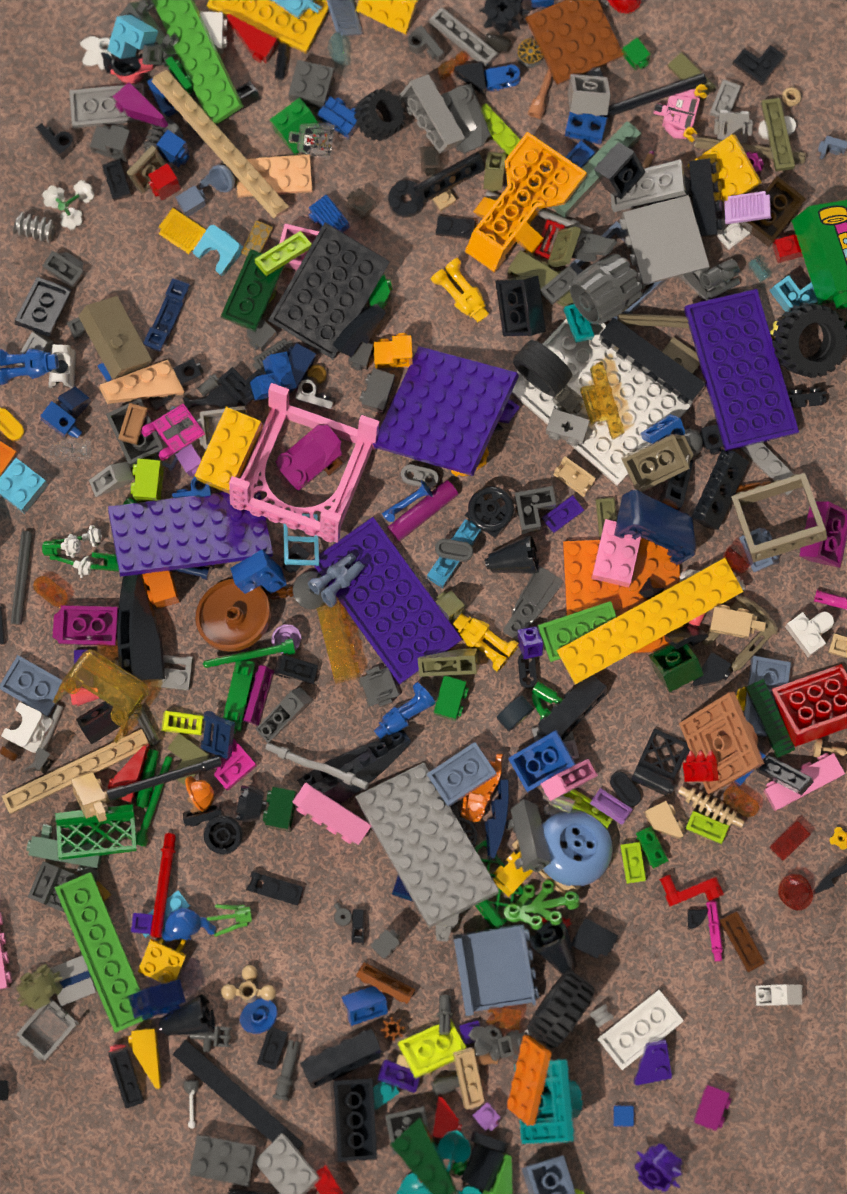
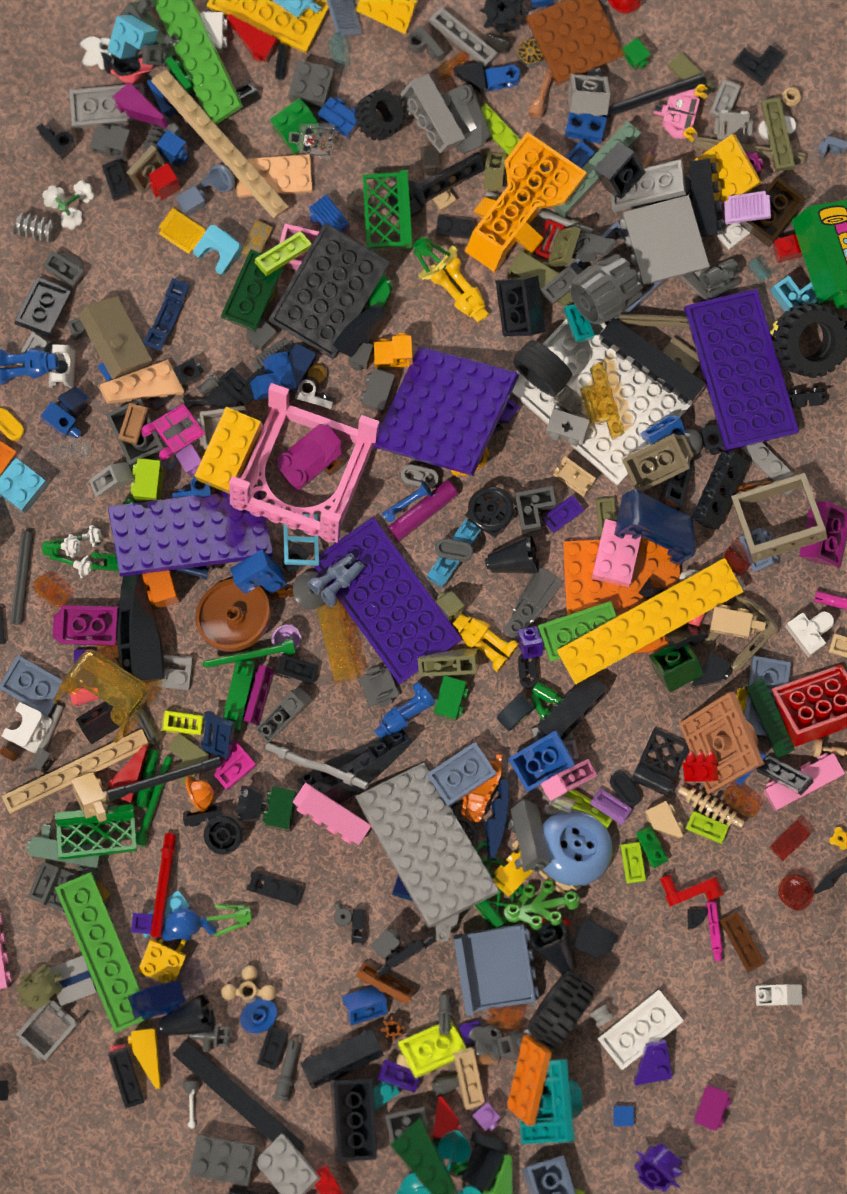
none -> green fence [363,170,412,249]
none -> black plate [376,934,437,977]
none -> plant [413,237,458,280]

